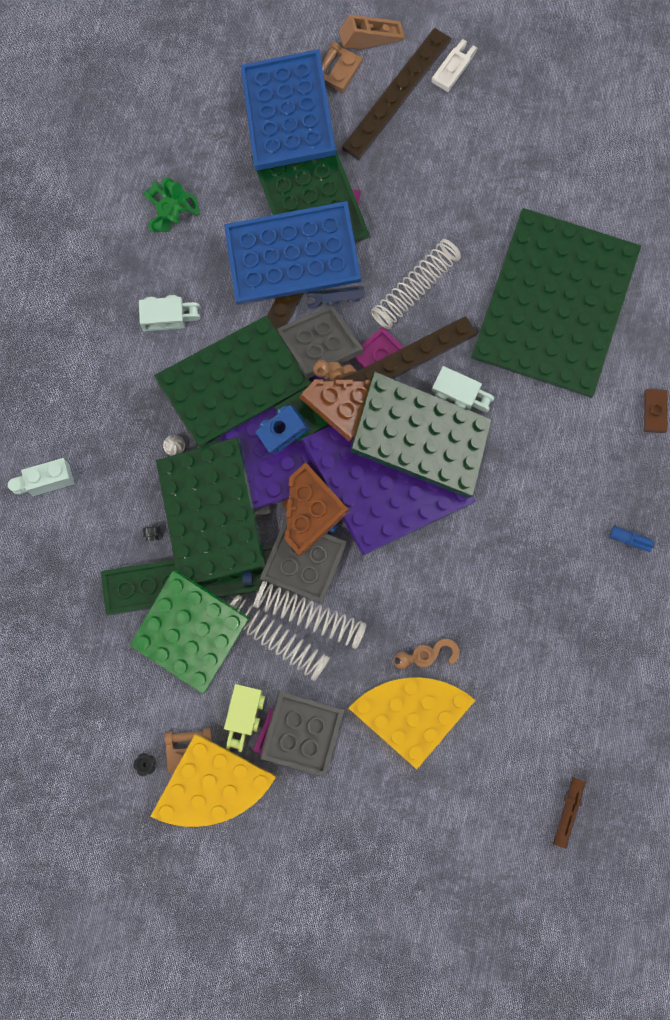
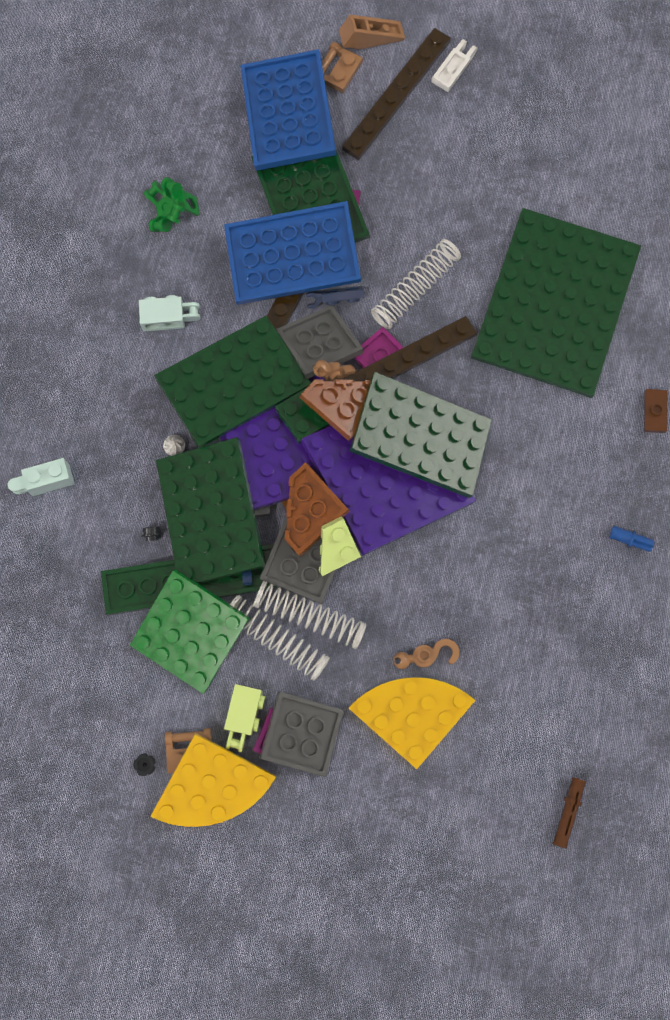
blue brick [255,405,310,455] -> none
light aqua brick [431,366,494,412] -> none
none -> yellowish green wing [319,516,361,576]

